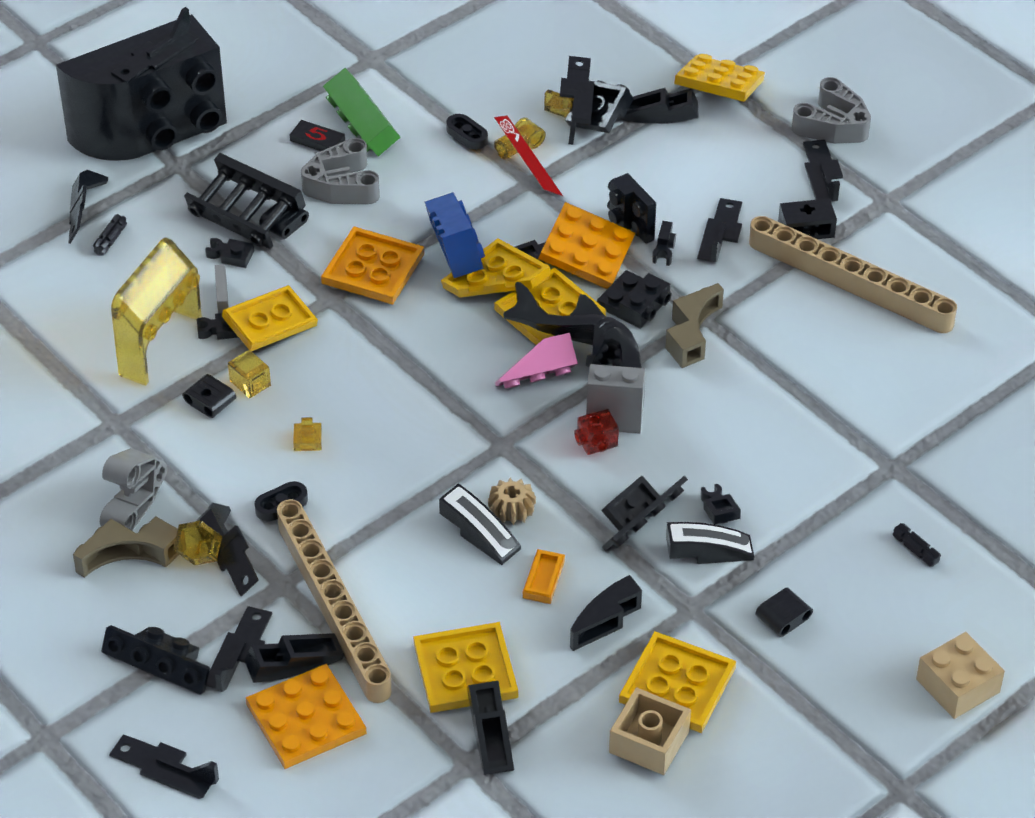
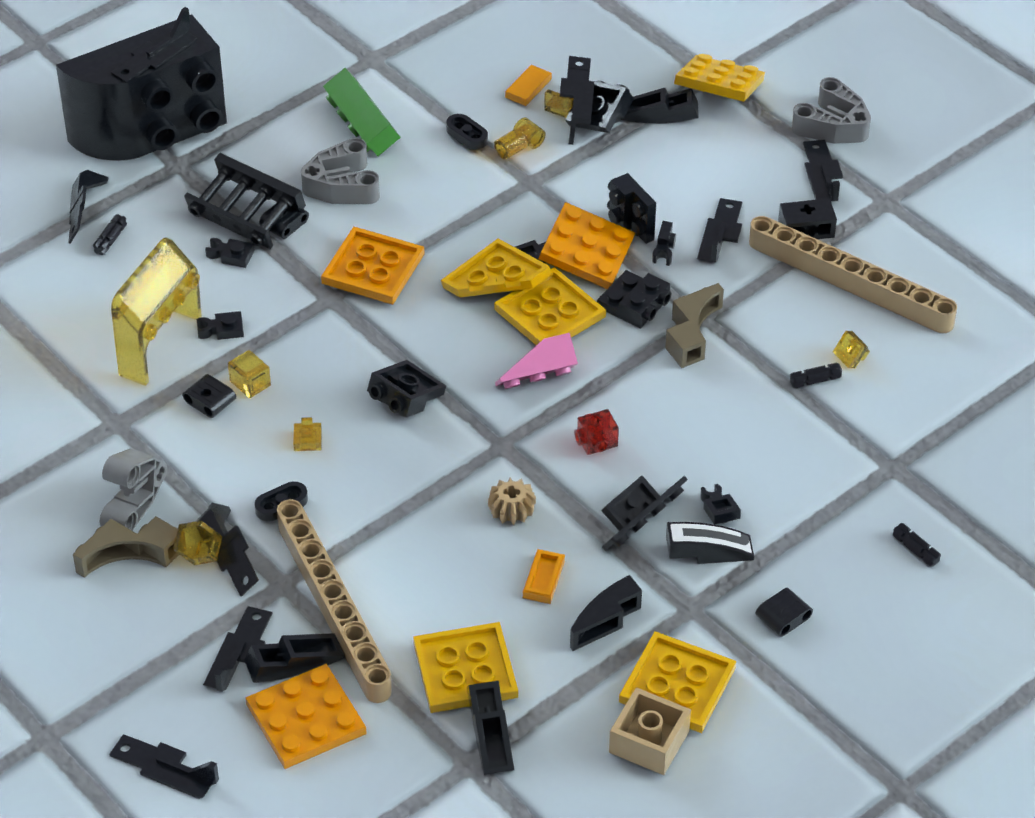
black bracket [101,625,210,694] -> none
light grey tile [215,264,229,313] -> none
yellow tile [222,285,318,352] -> none
black tile [289,120,345,151] -> none
blue wedge [424,192,485,278] -> none
slope [439,483,521,565] -> none
red sticker [494,115,564,197] -> none
black piece [503,282,642,368] -> none
light grey slope [586,364,645,433] -> none
tan brick [916,632,1005,719] -> none
none -> black plate [367,360,446,418]
none -> light orange tile [505,65,552,106]
none -> black axle [790,362,842,388]
none -> clear yellow tile [832,331,870,368]

